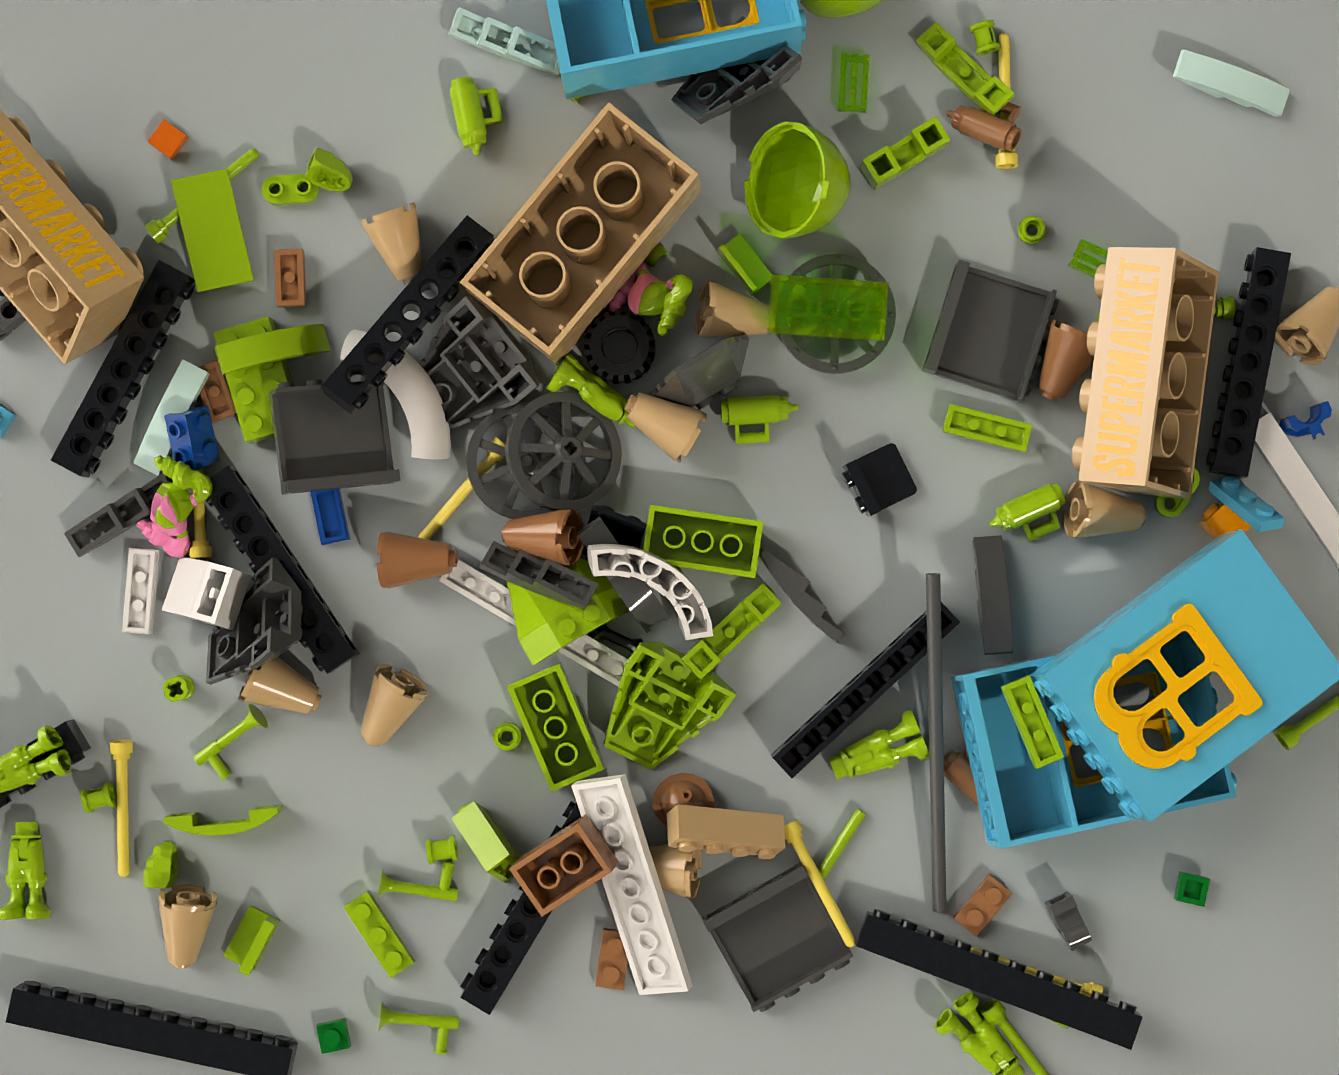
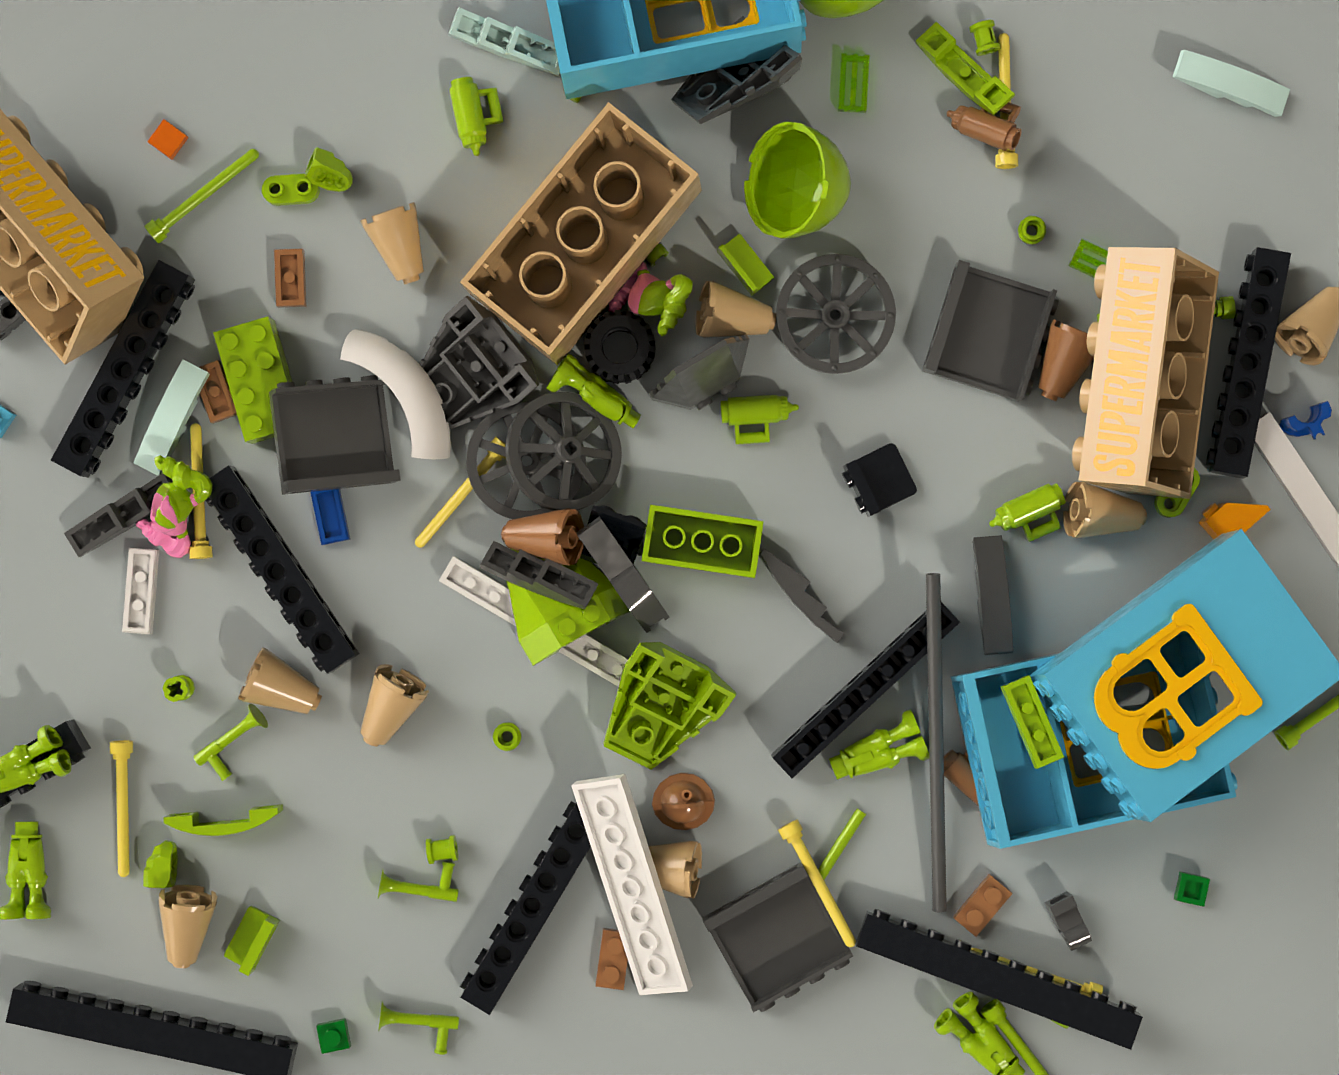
lime bush [80,782,117,814] -> none
white slope [162,557,251,631] -> none
blue bracket [165,406,220,470] -> none
lime tile [171,169,254,293] -> none
dark grey wedge [206,557,303,685] -> none
lime slope [214,324,331,375] -> none
black brick [322,215,494,414] -> none
lime plate [343,890,415,978] -> none
medium nougat cone [377,532,458,589] -> none
lime slope [451,801,521,883] -> none
lime brick [506,662,605,792] -> none
medium nougat brick [509,814,619,916] -> none
white brick [587,544,713,640] -> none
black piece [594,624,643,654] -> none
tan cone [624,393,707,463] -> none
tan brick [667,804,786,859] -> none
lime slope [681,583,782,680] -> none
clear neon green brick [767,274,889,342] -> none
lime arch [860,116,951,191] -> none
lime plate [942,404,1032,453] -> none
medium azure plate [1208,476,1285,532] -> none

